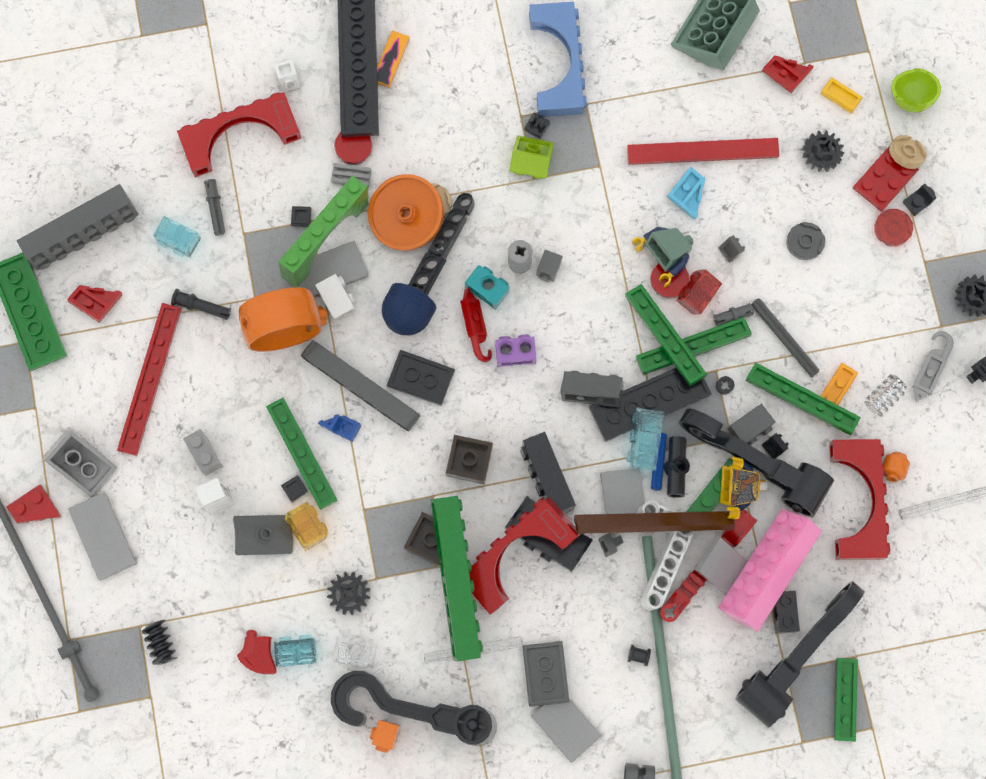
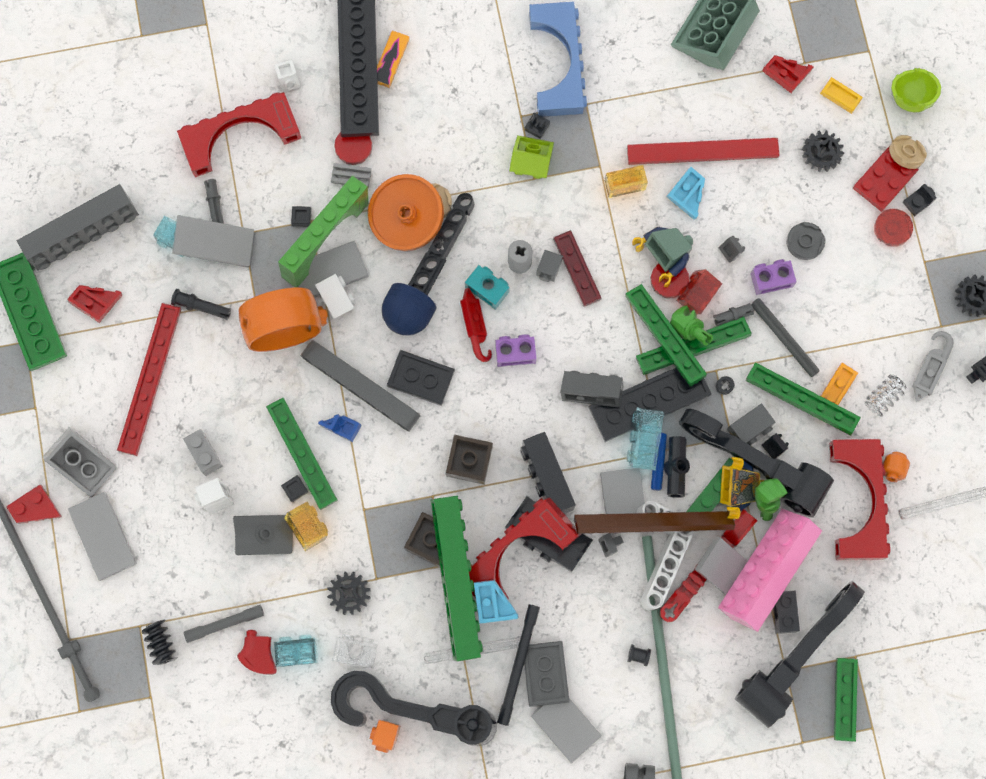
none -> light grey tile [172,215,254,268]
none -> dark grey piece [184,604,264,643]
none -> medium azure wing [474,580,519,624]
none -> black piece [497,604,540,726]
none -> dark red tile [553,230,602,307]
none -> clear yellow brick [604,165,648,198]
none -> bright green piece [670,305,713,346]
none -> medium lavender brick [750,259,797,295]
none -> bright green piece [755,478,787,521]

